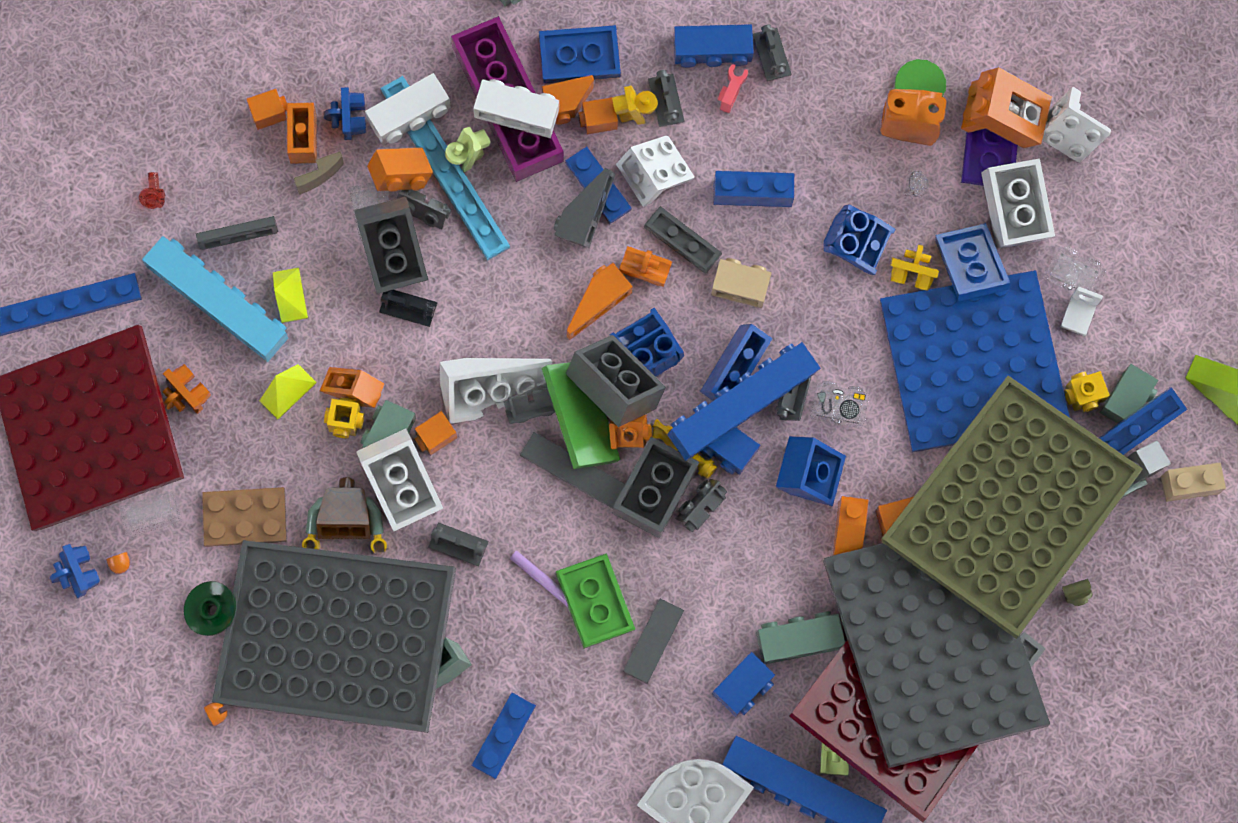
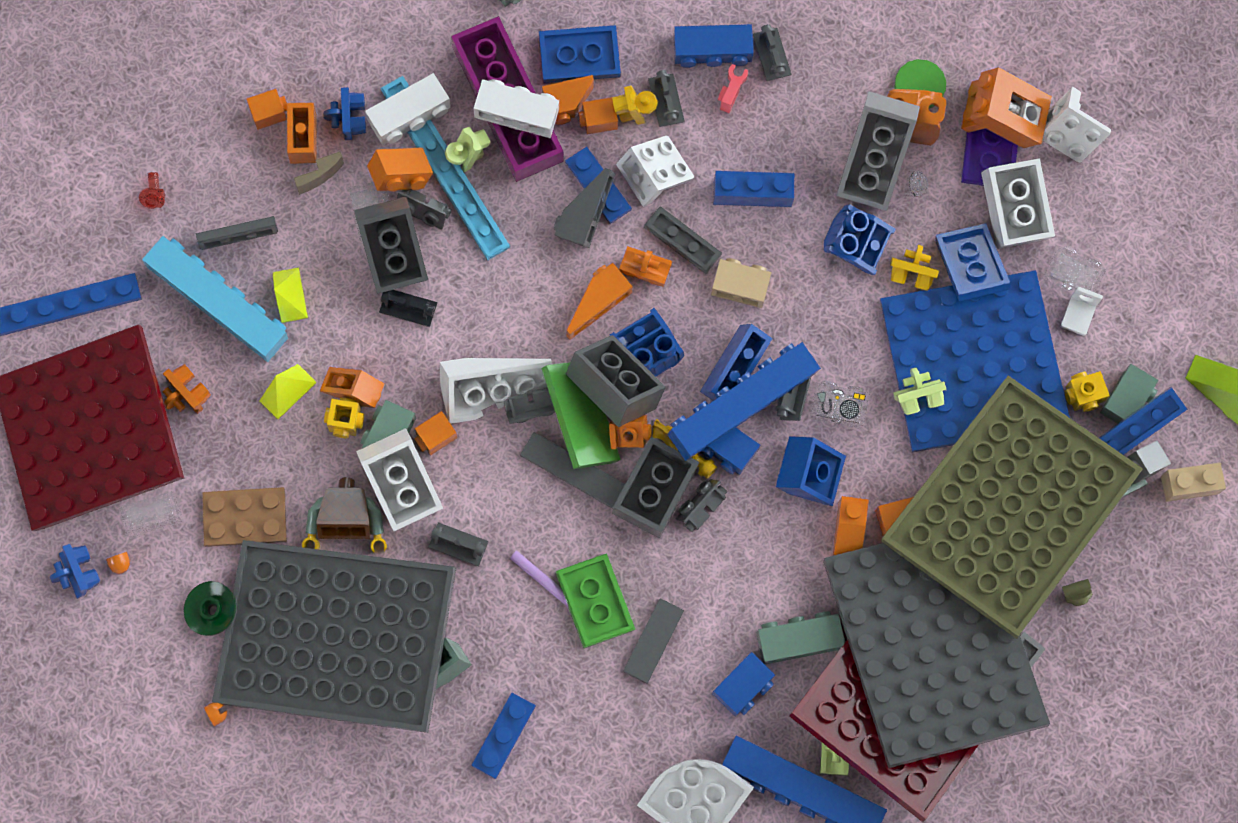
none -> light grey brick [836,91,920,211]
none -> yellowish green hips [893,368,946,415]

